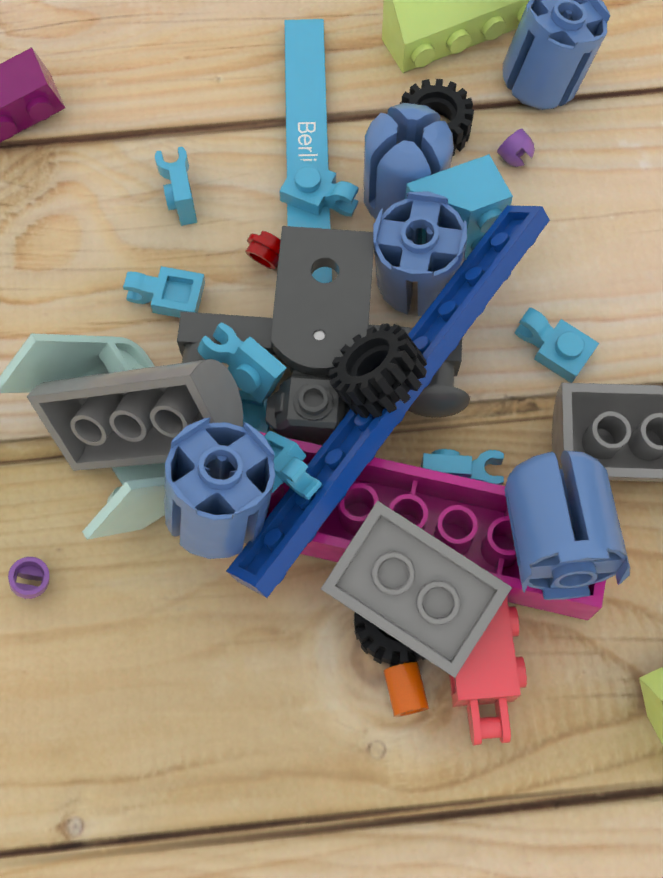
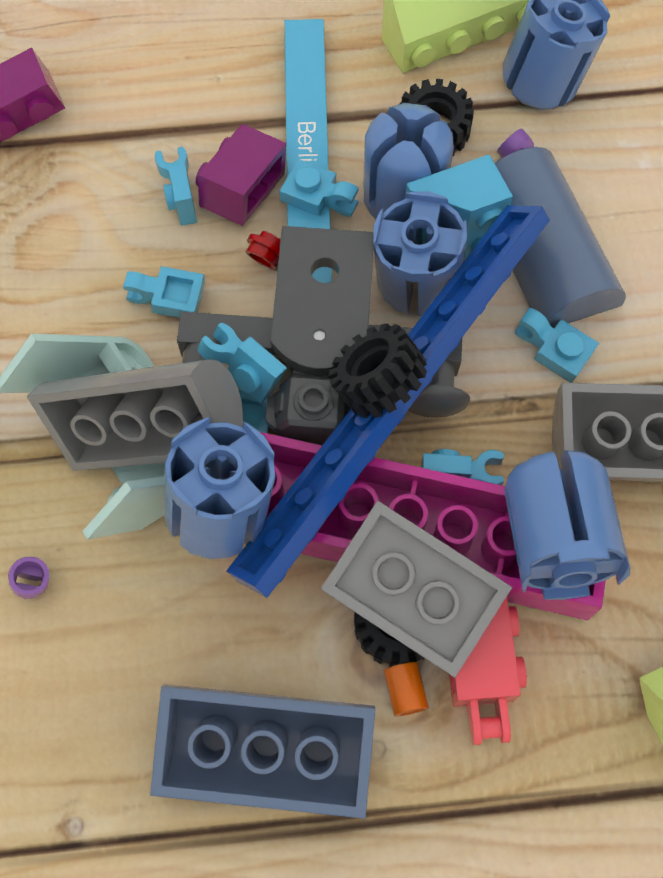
medium azure plate [265,430,322,500] -> none
none -> sand blue brick [150,684,375,819]
none -> magenta brick [195,124,286,226]
none -> sand blue brick [495,147,626,328]

